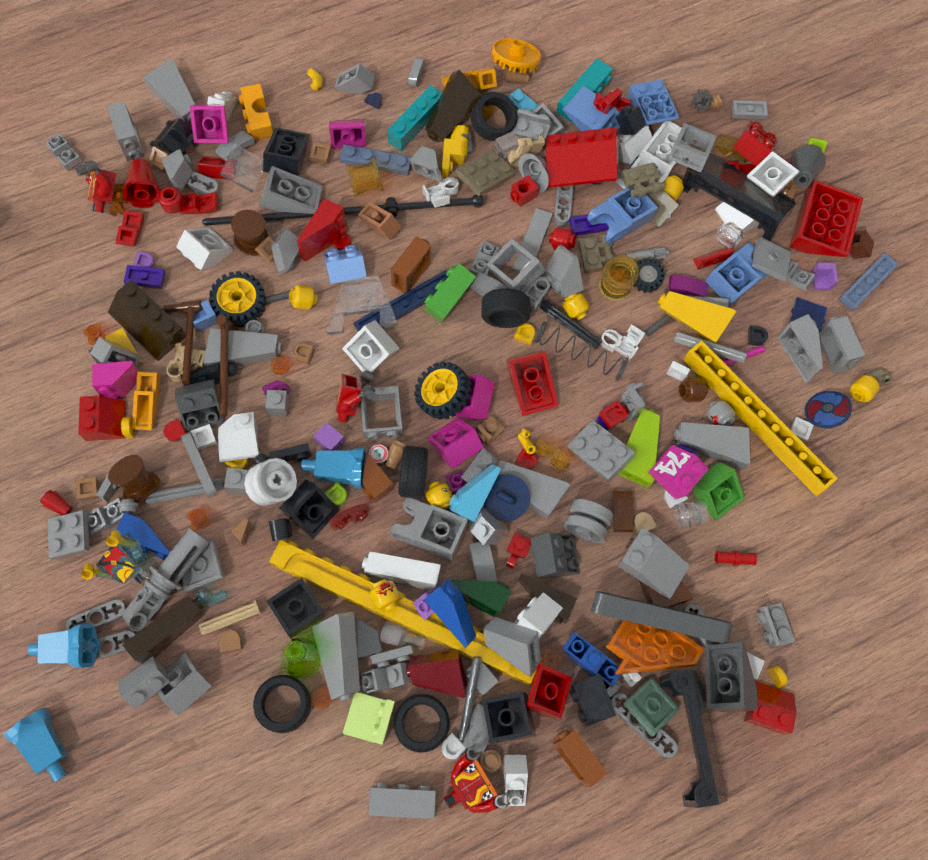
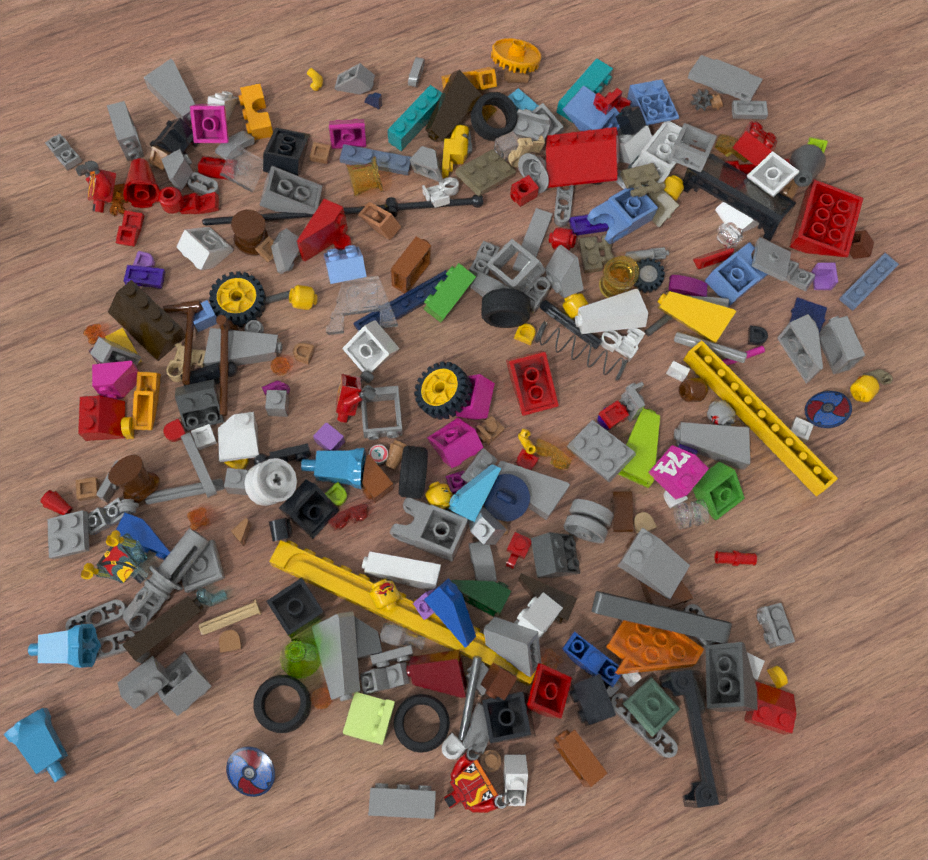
none -> shield [226,746,275,797]
none -> copper brick [480,662,517,700]
none -> white slope [575,289,648,334]
none -> light grey piece [688,55,763,103]

